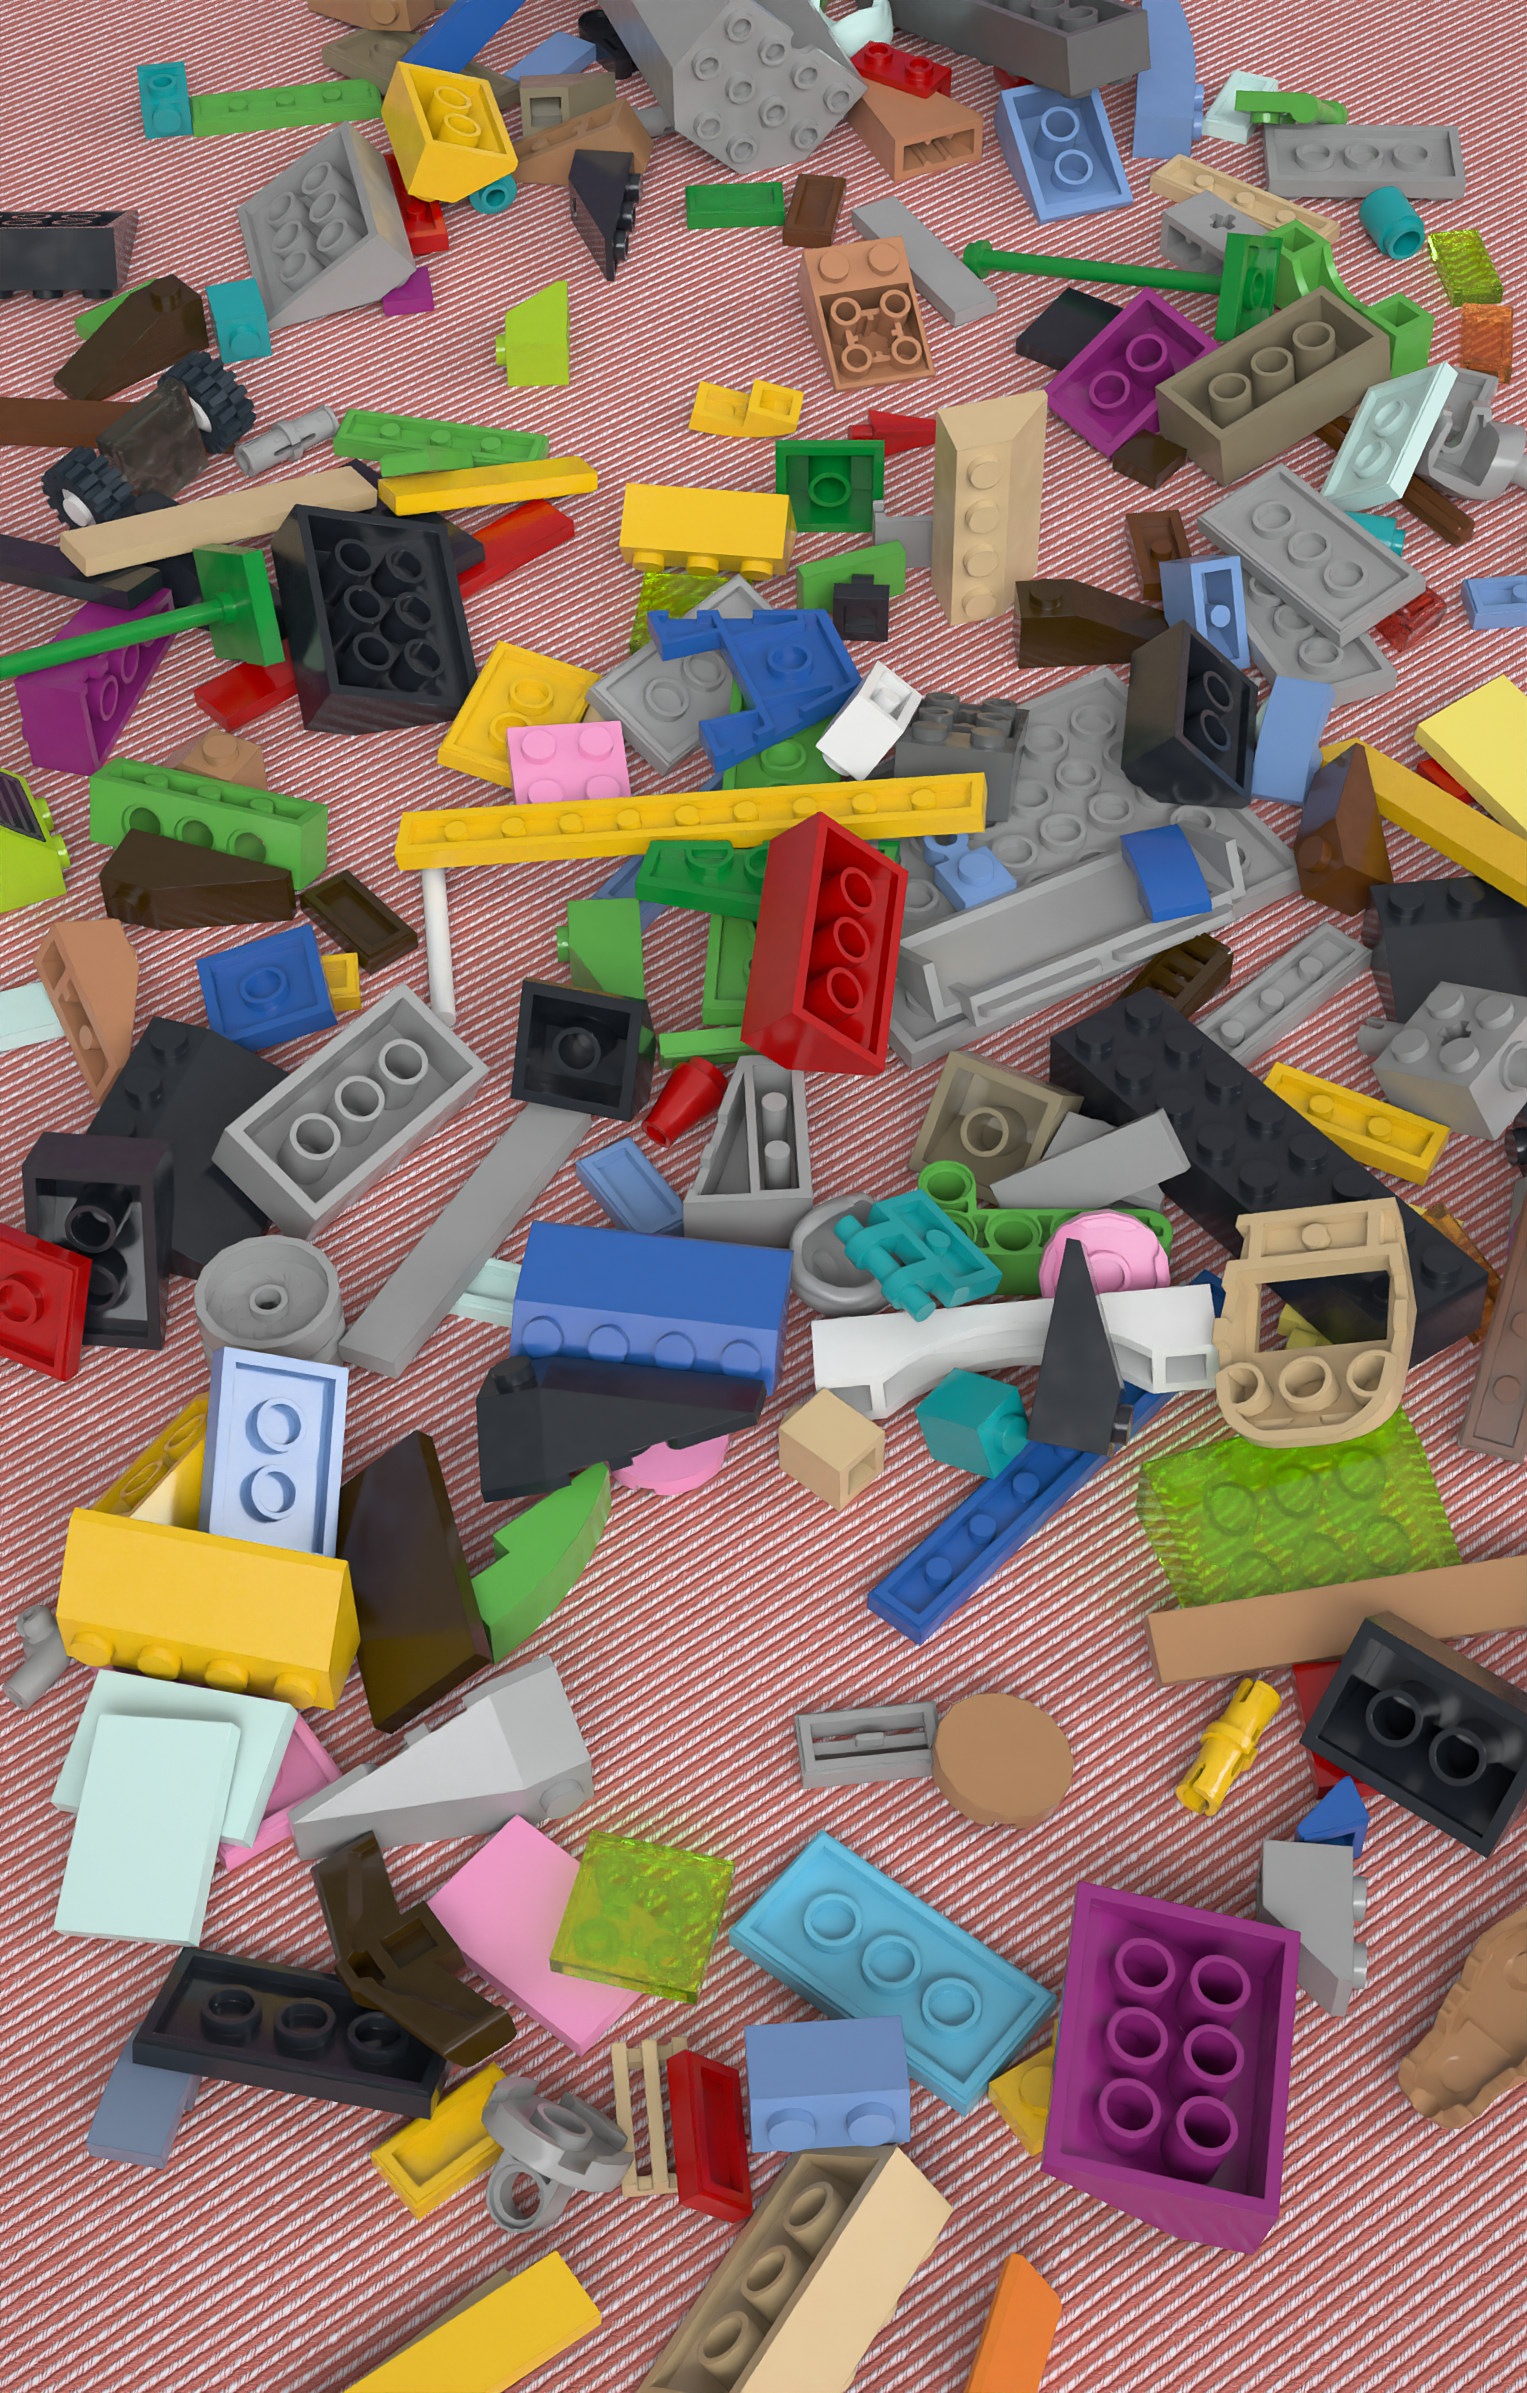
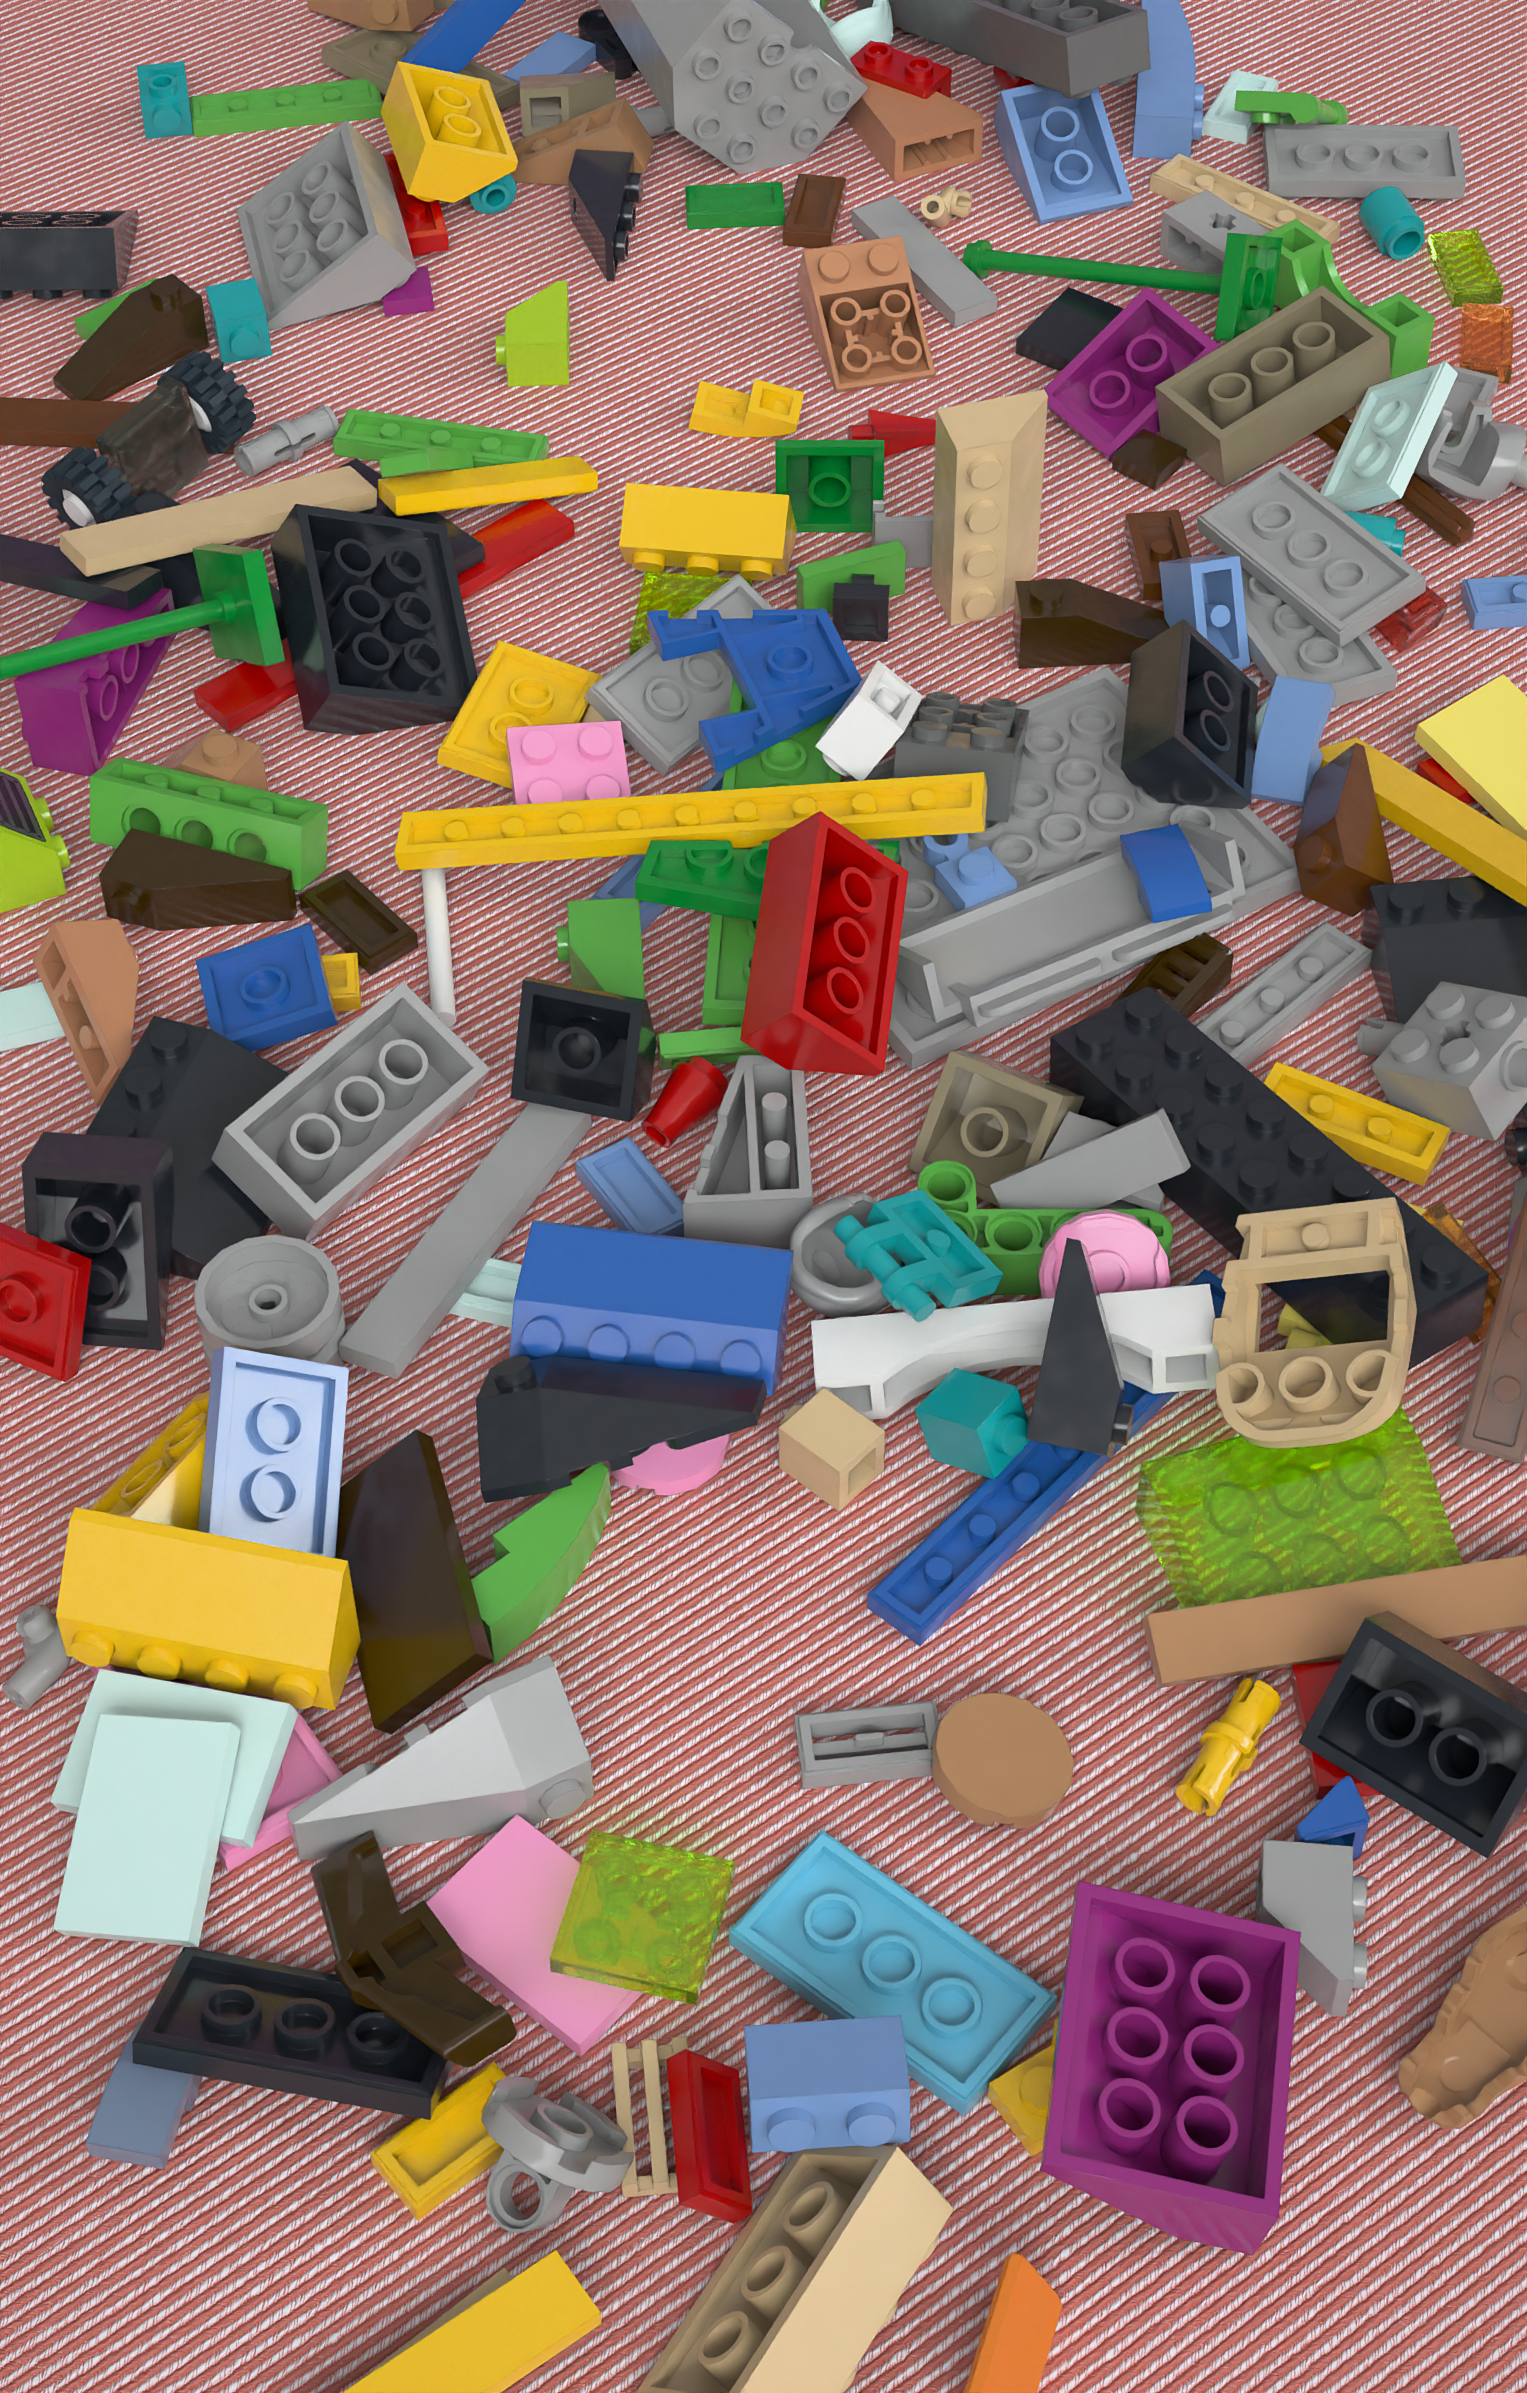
none -> tan arm [921,187,972,228]

